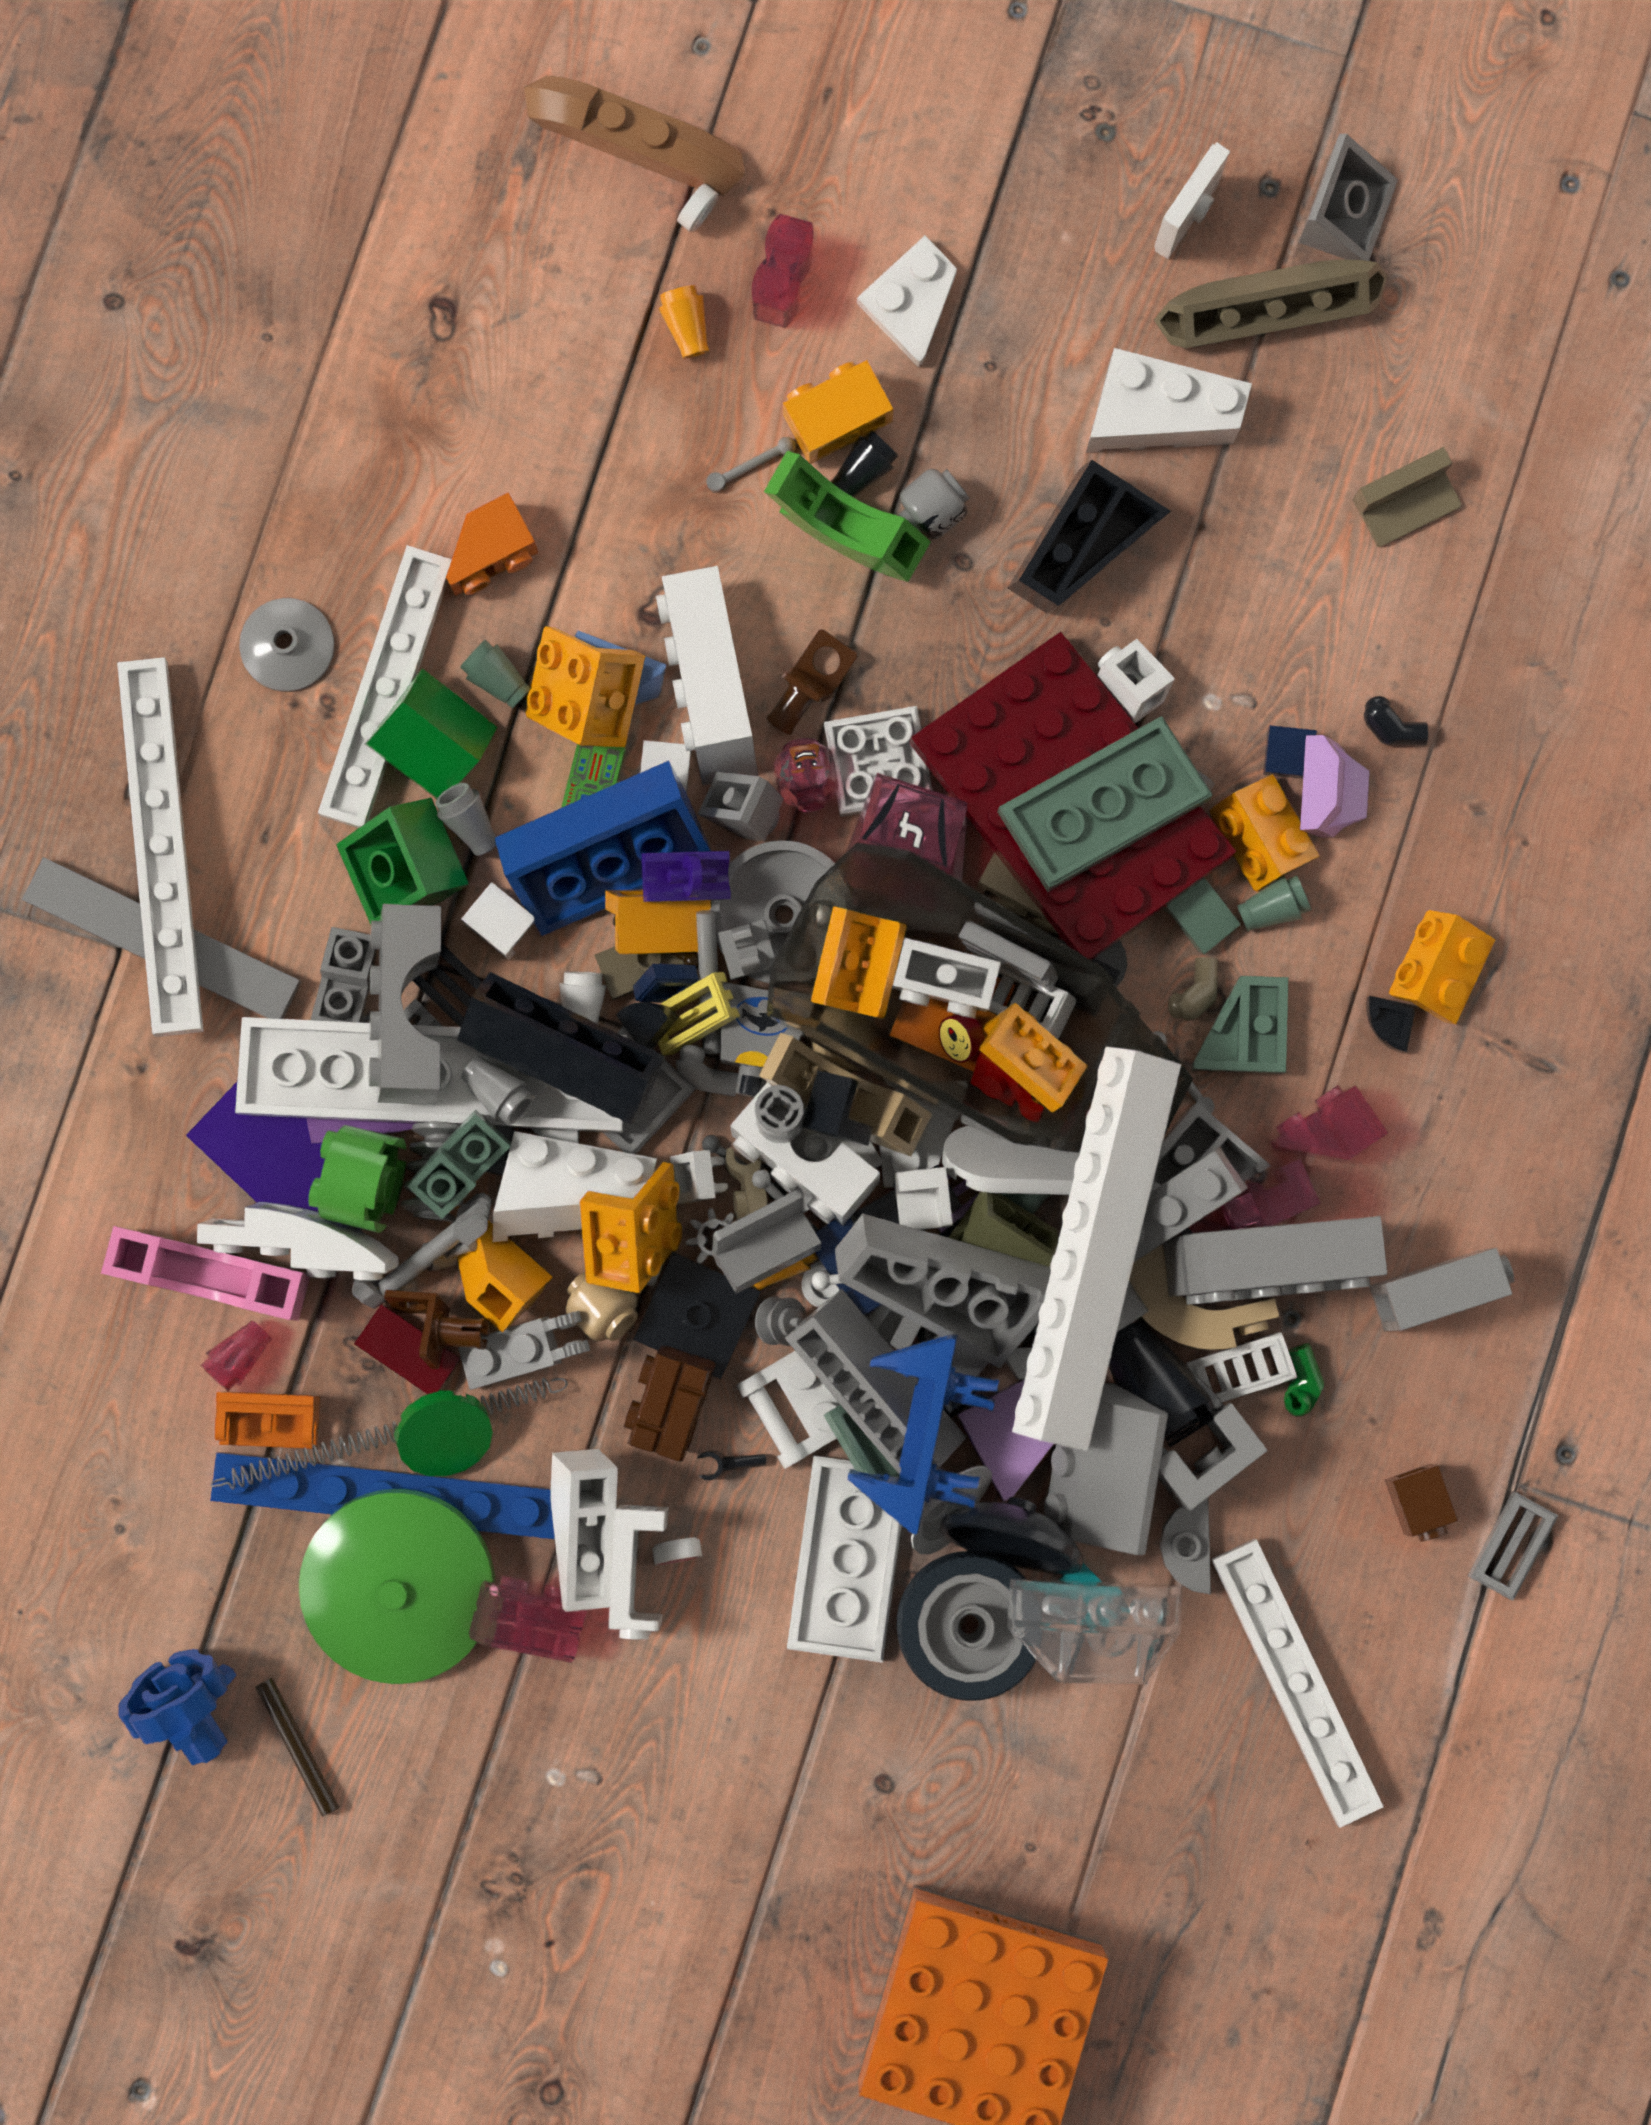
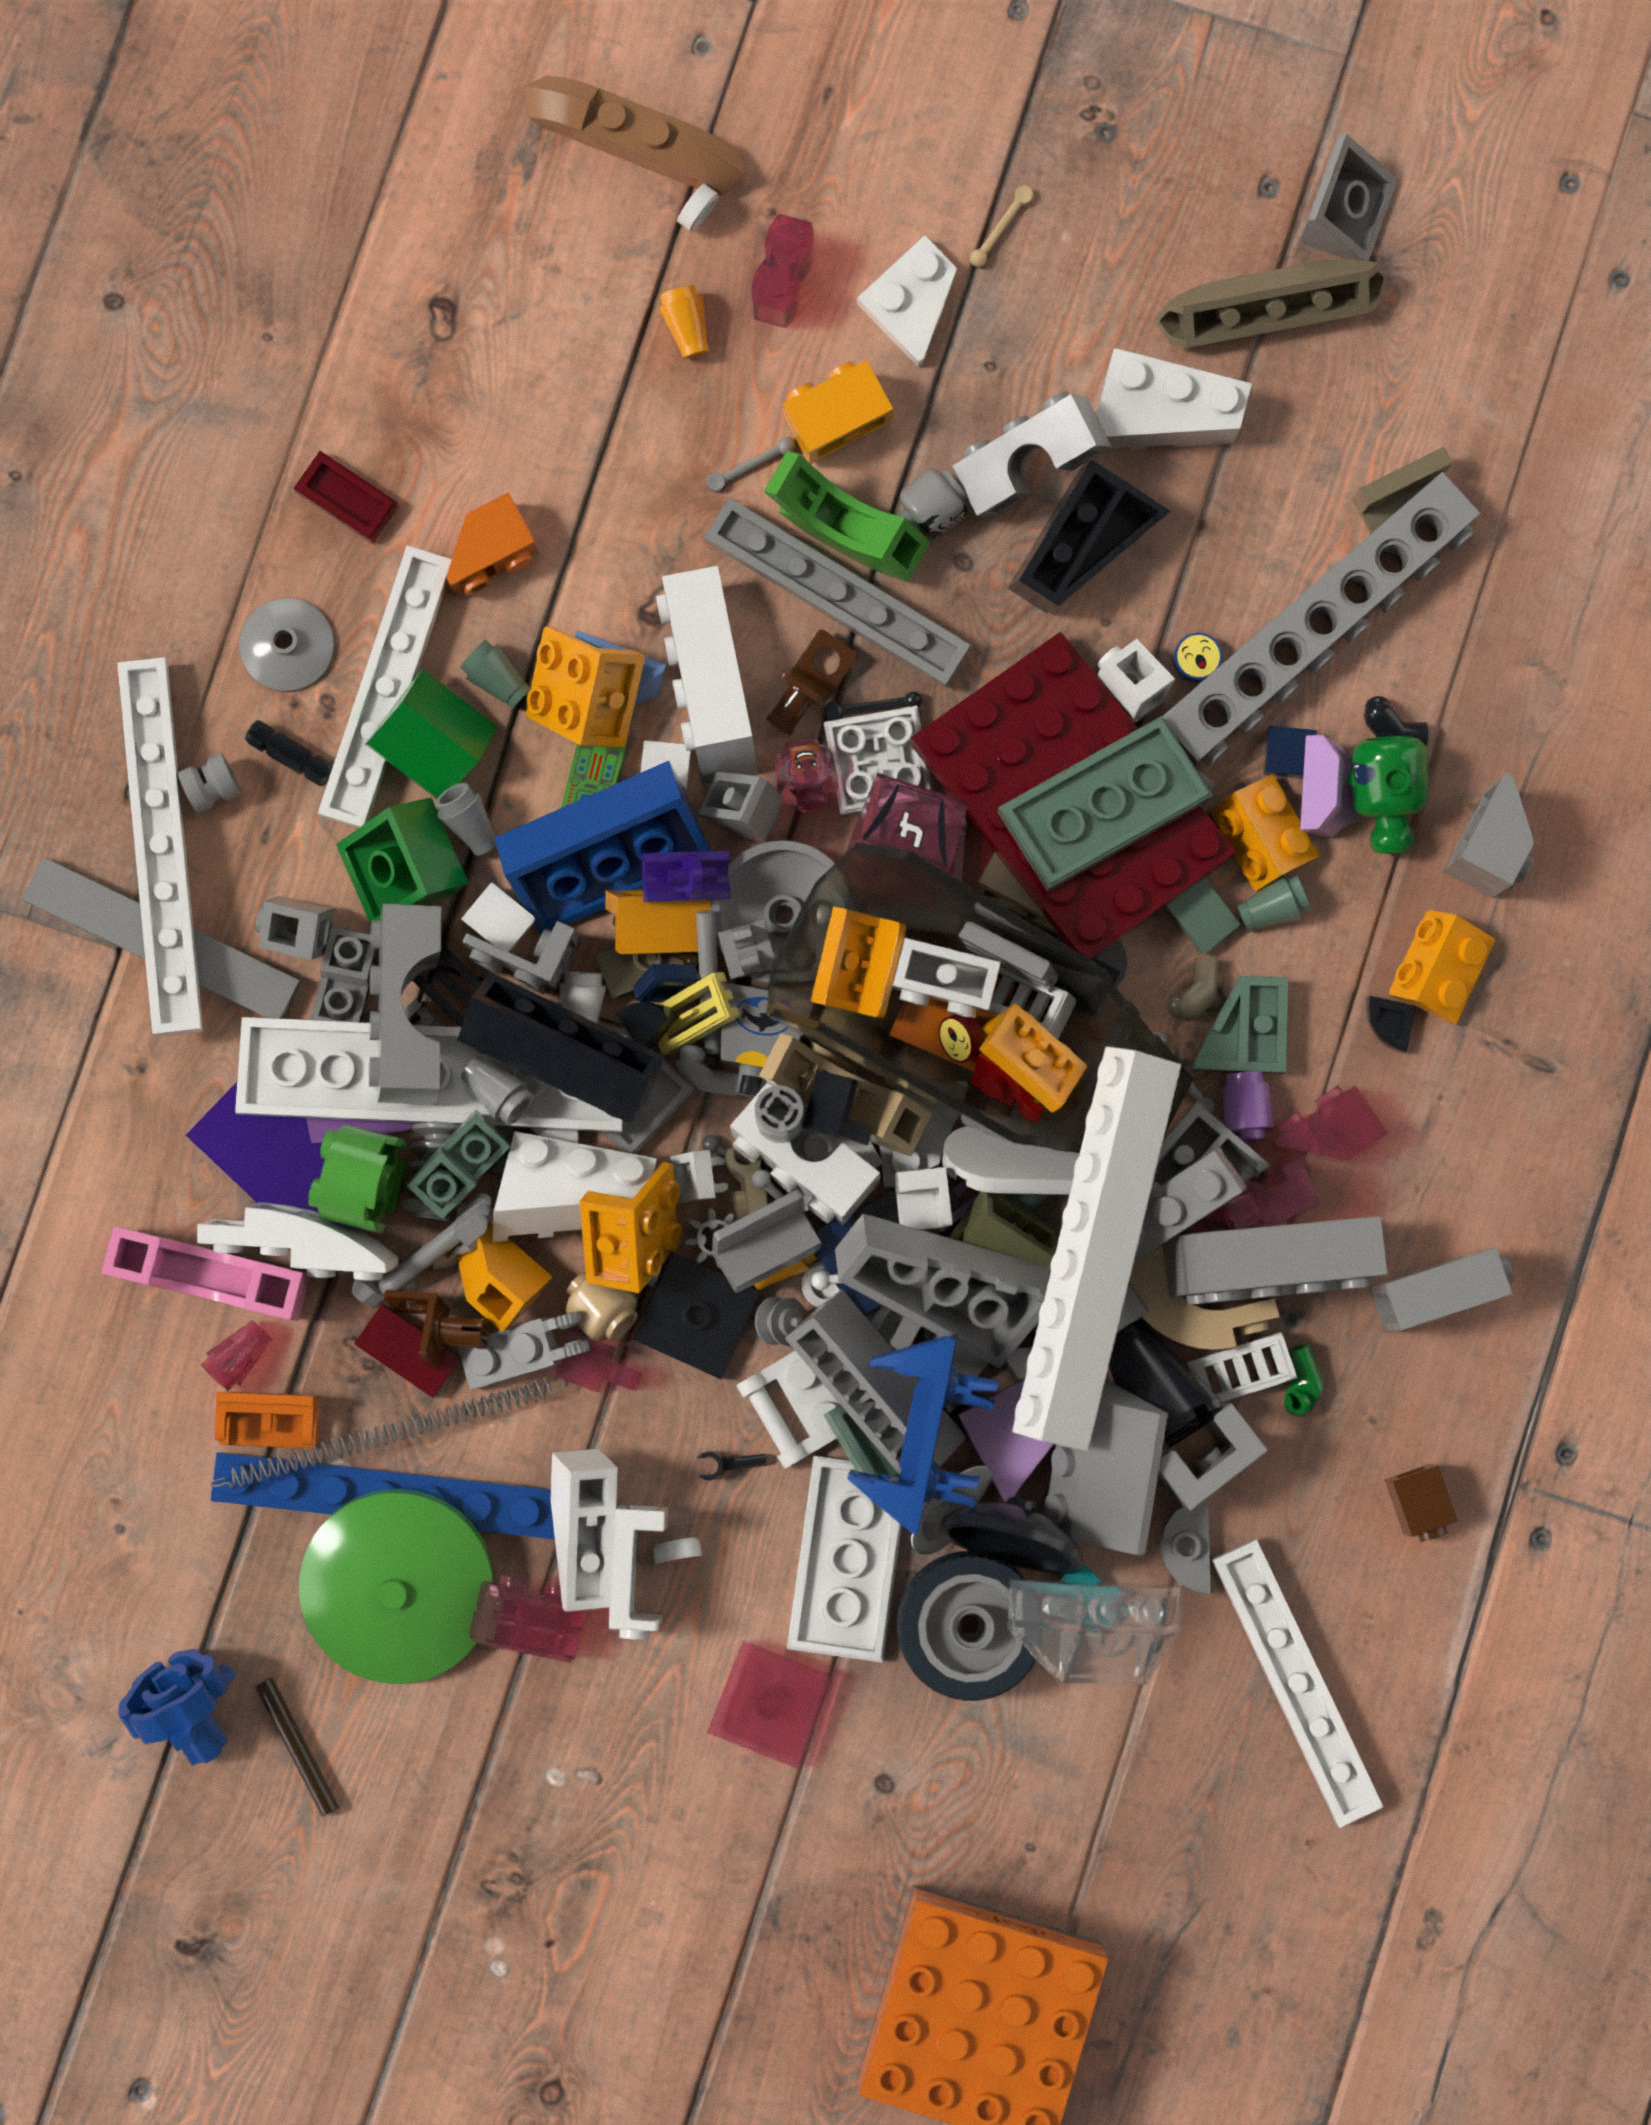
green tile [394,1390,493,1477] -> none
reddish brown brick [624,1345,717,1462] -> none
black cone [830,430,898,498] -> none
white plate [1154,142,1230,259] -> none
light grey tile [1468,1491,1558,1601] -> none
none -> light grey wheel [178,752,242,815]
none -> black axle [245,720,333,786]
none -> light grey brick [255,896,335,960]
none -> dark red tile [293,451,399,544]
none -> light grey bracket [462,921,582,995]
none -> clear pink plate [553,1330,643,1392]
none -> light grey plate [704,498,971,688]
none -> clear pink plate [707,1640,833,1769]
none -> black hinge [824,691,923,721]
none -> arch [952,392,1112,517]
none -> tan hinge [969,185,1033,268]
none -> light grey brick [1162,471,1481,767]
none -> light yellow tile [1173,633,1222,683]
none -> medium lavender brick [1221,1071,1274,1143]
none -> green piece [1345,736,1429,854]
none -> light grey slope [1443,773,1535,898]

